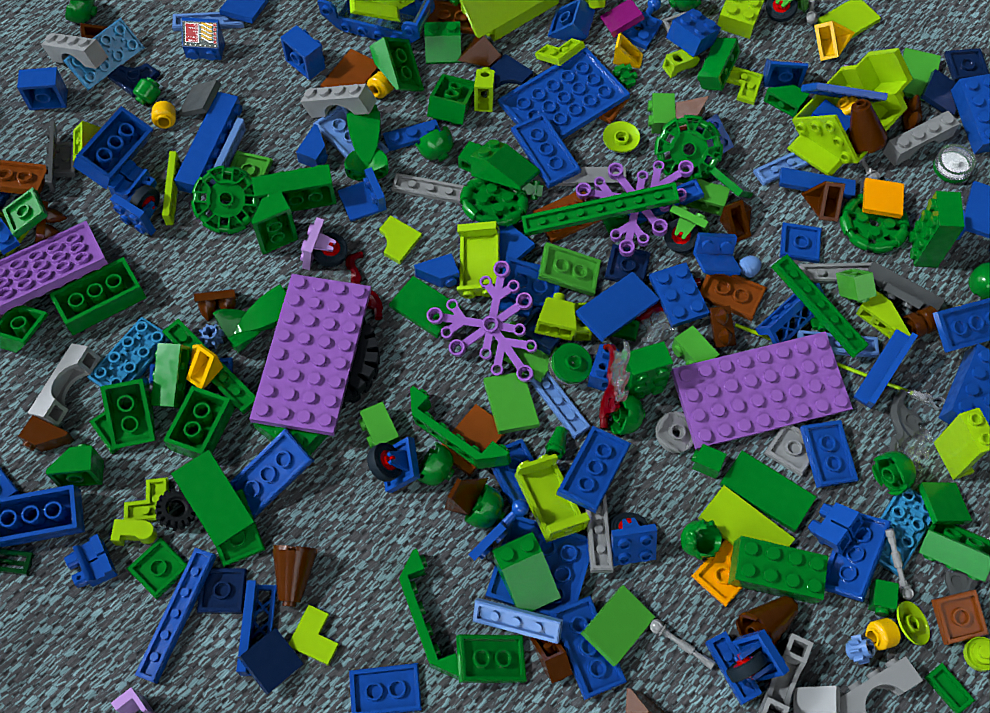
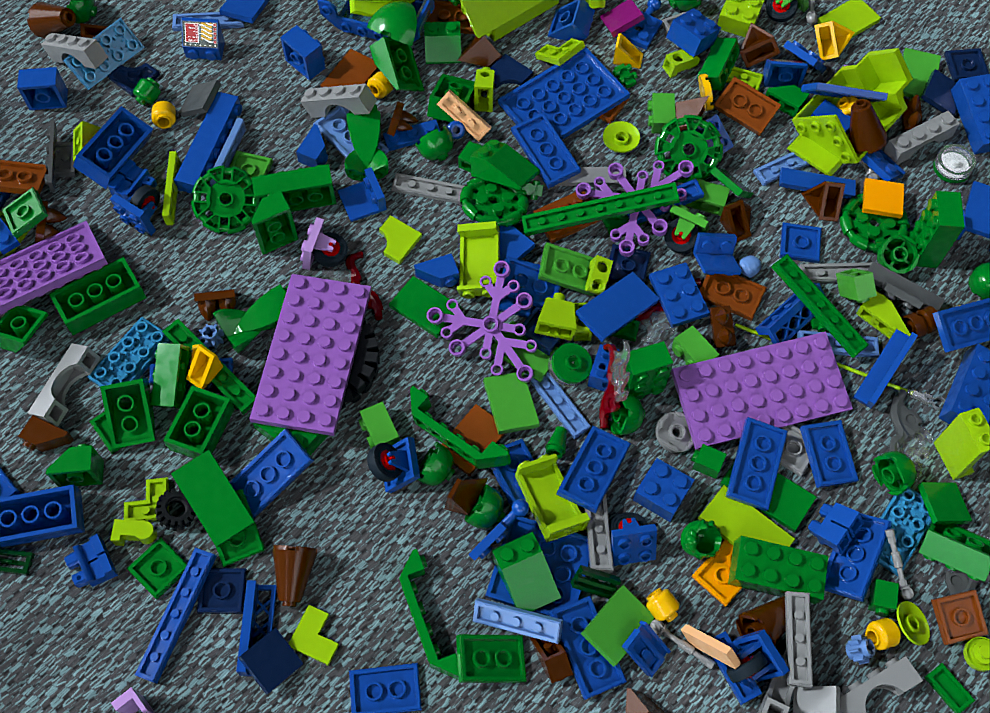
none -> reddish brown cone [27,2,76,39]
none -> green brick [367,1,417,46]
none -> reddish brown tile [387,102,419,136]
none -> light nougat tile [437,90,492,142]
none -> blue piece [447,121,465,139]
none -> dark green tile [570,565,621,599]
none -> lime leg [585,255,613,295]
none -> blue plate [622,621,671,677]
none -> blue brick [633,458,694,522]
none -> yellow head [646,588,680,623]
none -> light nougat tile [681,624,741,670]
none -> yellow tile [698,74,714,111]
none -> dark orange plate [714,76,781,136]
none -> blue tile [725,417,788,511]
none -> reddish brown slope [740,23,781,68]
none -> blue plate [783,40,827,74]
none -> light grey tile [785,591,813,688]
none -> blue plate [861,149,906,182]
none -> green cylinder [877,235,919,274]

